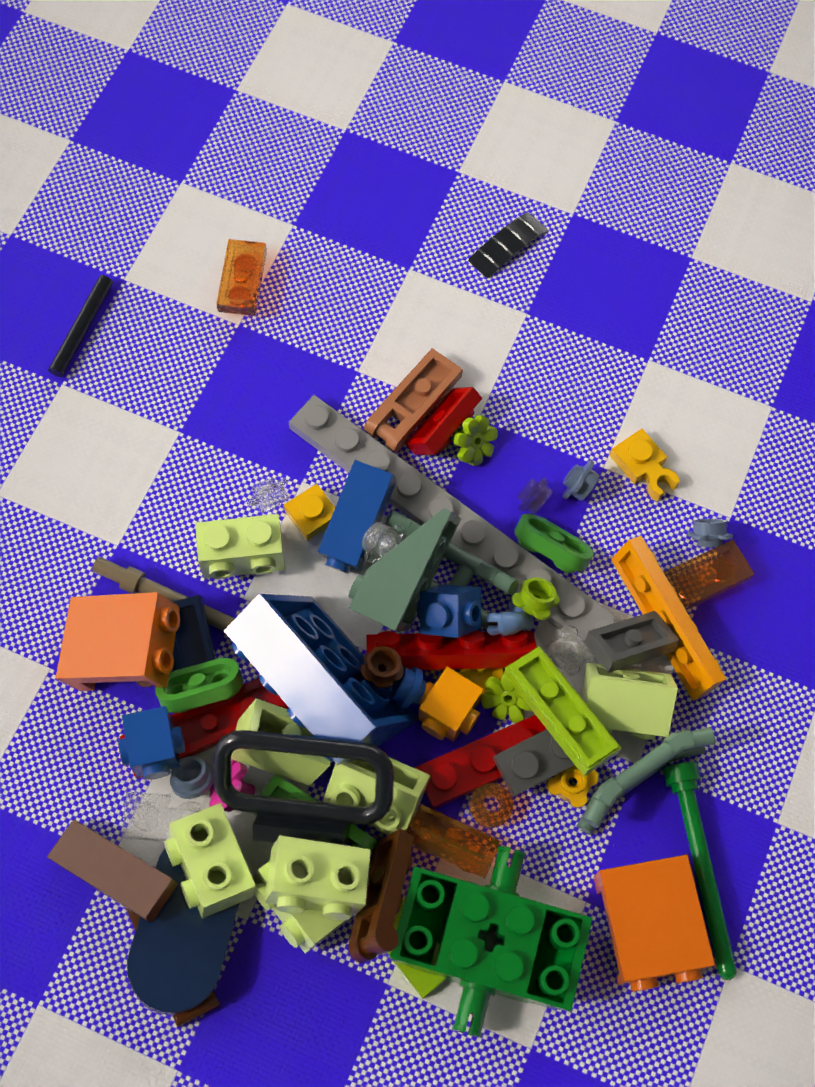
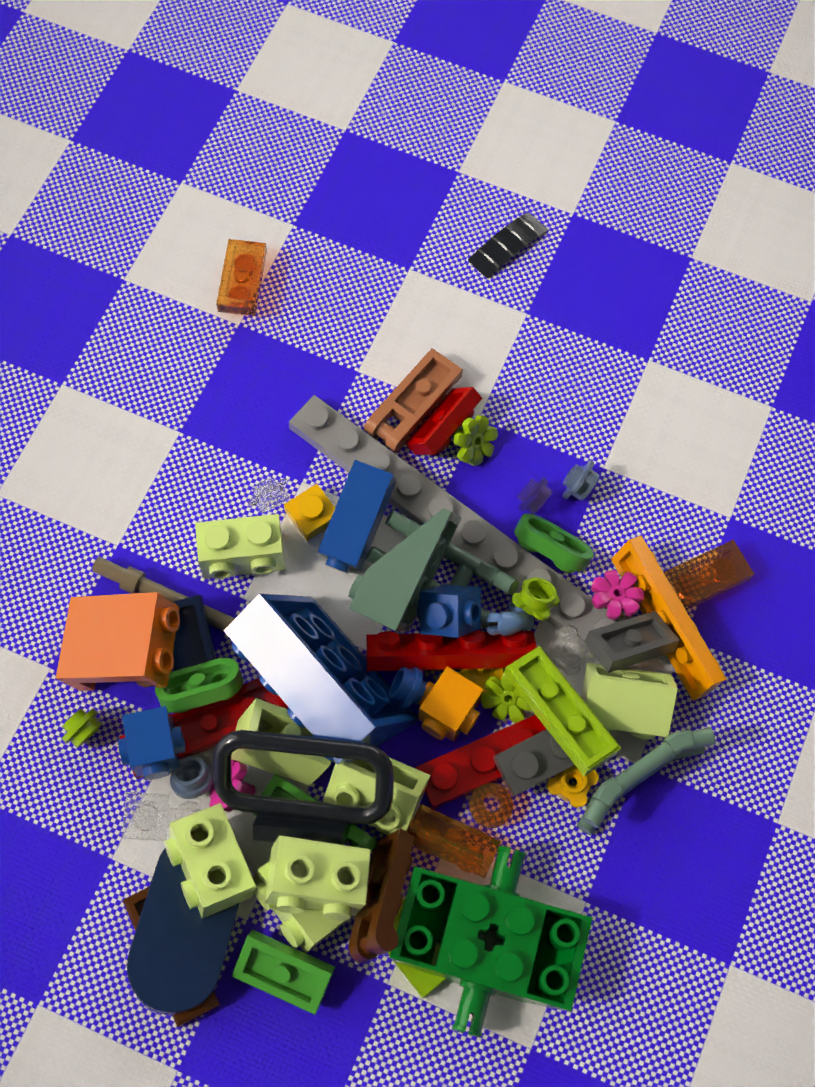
reddish brown tile [47,819,178,924] -> none
black bar [48,275,113,377] -> none
reddish brown plate [361,646,404,688] -> none
clear plate [362,522,404,563] -> none
orange panel [593,854,715,992] -> none
yellow plate [609,428,680,502] -> none
green piece [663,762,737,980] -> none
sand blue plate [688,519,733,547] -> none
none -> lime plate [62,708,103,748]
none -> bright green plate [232,929,335,1015]
none -> dark pink plant [591,570,644,620]

